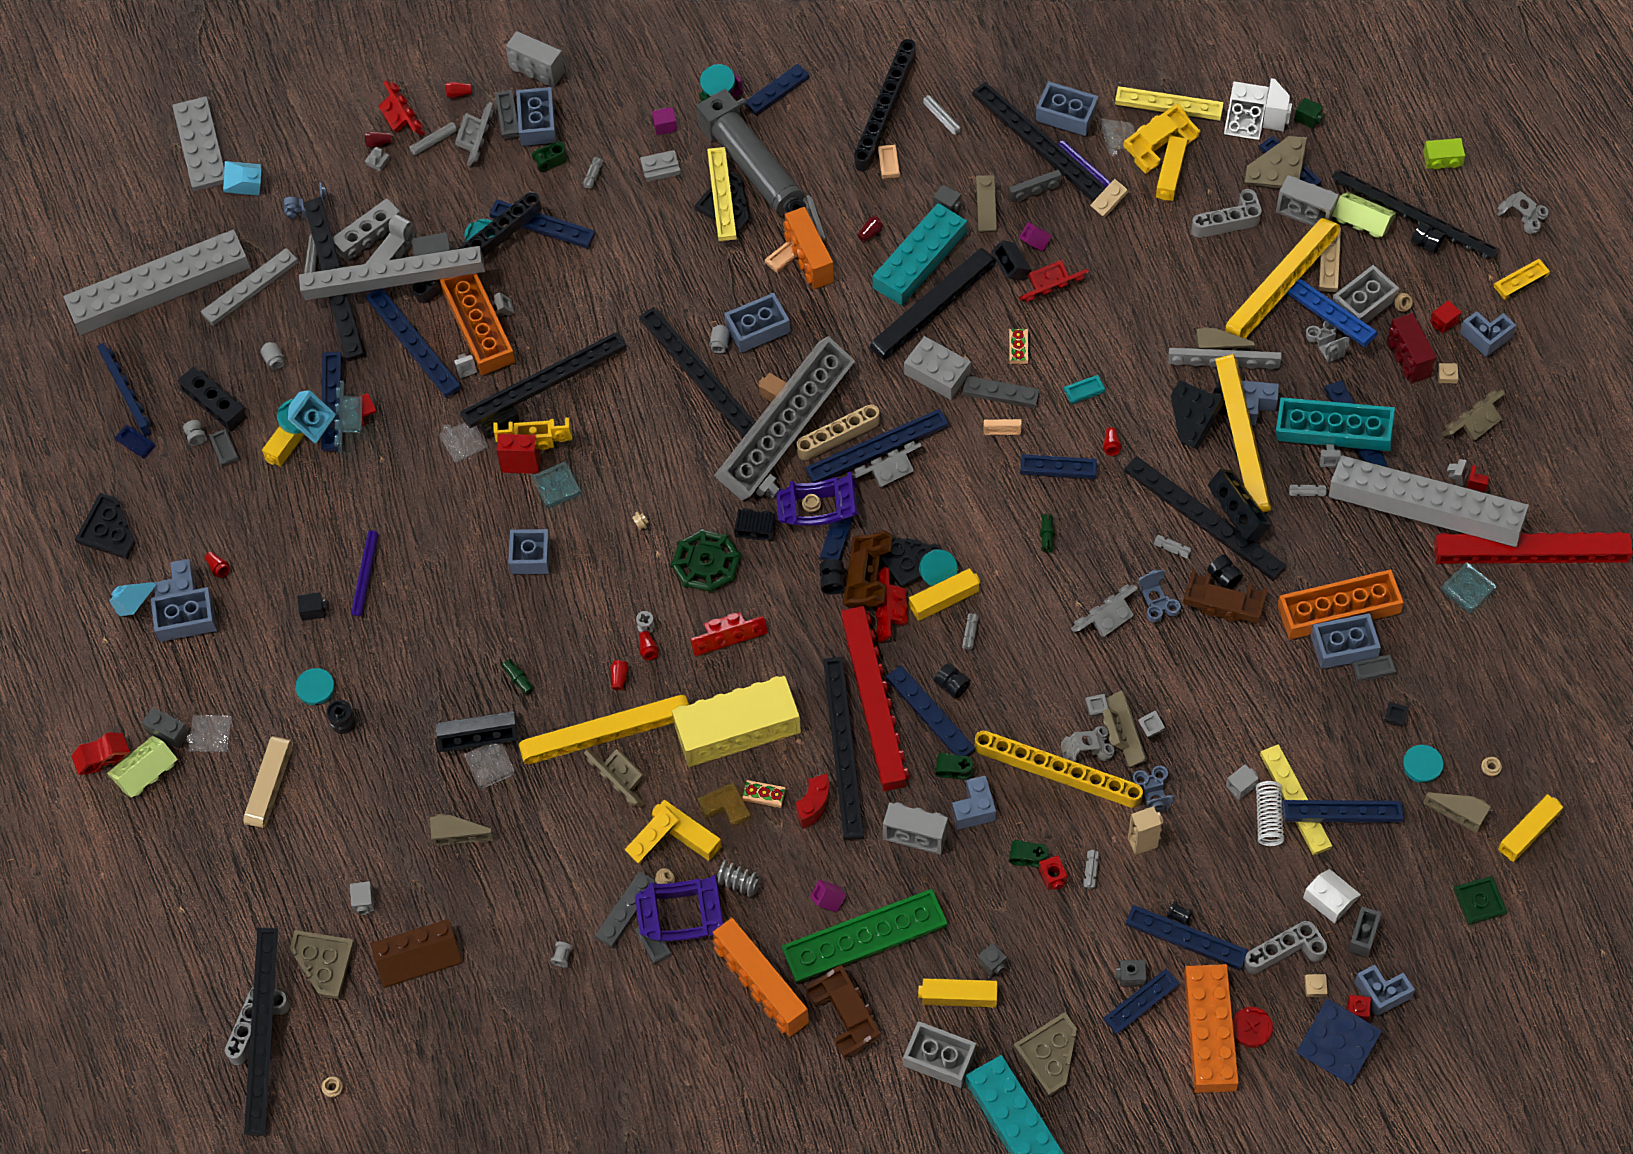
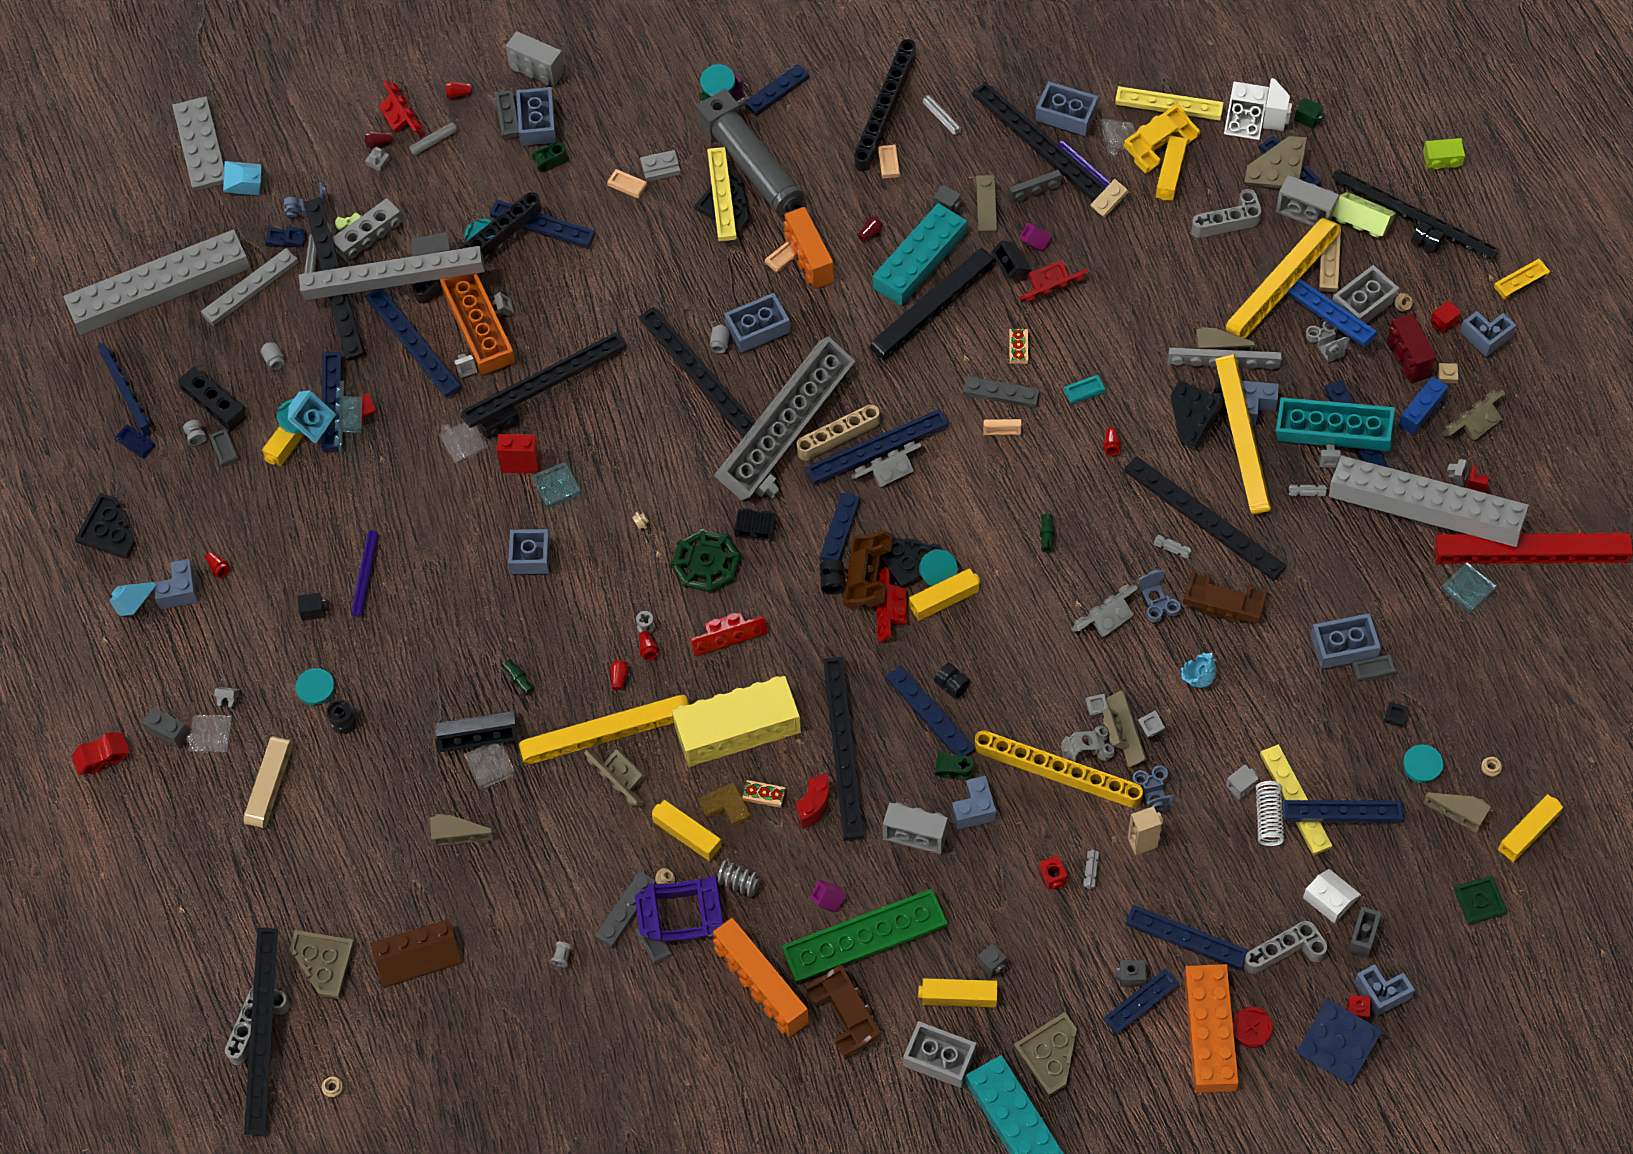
yellowish green slope [107,736,178,798] -> none
sand blue brick [151,587,217,642] -> none
light grey brick [350,881,375,915] -> none
light grey beam [365,214,415,264] -> none
light grey bracket [454,102,493,167] -> none
yellow bracket [494,417,573,450] -> none
light grey axle [583,157,603,189] -> none
yellow plate [625,806,680,864] -> none
magenta panel [652,107,677,135] -> none
medium nougat brick [758,372,786,402] -> none
dark purple wedge [776,472,860,526] -> none
tan plate [802,494,821,513] -> none
light grey axle [803,195,825,241] -> none
red brick [841,606,909,792] -> none
light grey brick [904,336,971,400] -> none
light grey axle [962,613,978,650] -> none
dark green piece [1008,840,1048,868] -> none
dark blue plate [1020,454,1097,479] -> none
black bush [1166,901,1193,925] -> none
black brick [1207,469,1272,541] -> none
black wheel [1207,554,1244,589] -> none
orange brick [1277,569,1404,640] -> none
tan plate [1304,974,1328,997] -> none
light grey piece [1497,191,1548,235] -> none
none -> light grey tile [214,687,240,707]
none -> dark blue slope [265,226,305,248]
none -> yellowish green piece [335,213,361,231]
none -> light nougat tile [607,169,647,199]
none -> medium azure hair [1181,653,1217,688]
none -> blue brick [1398,376,1448,436]

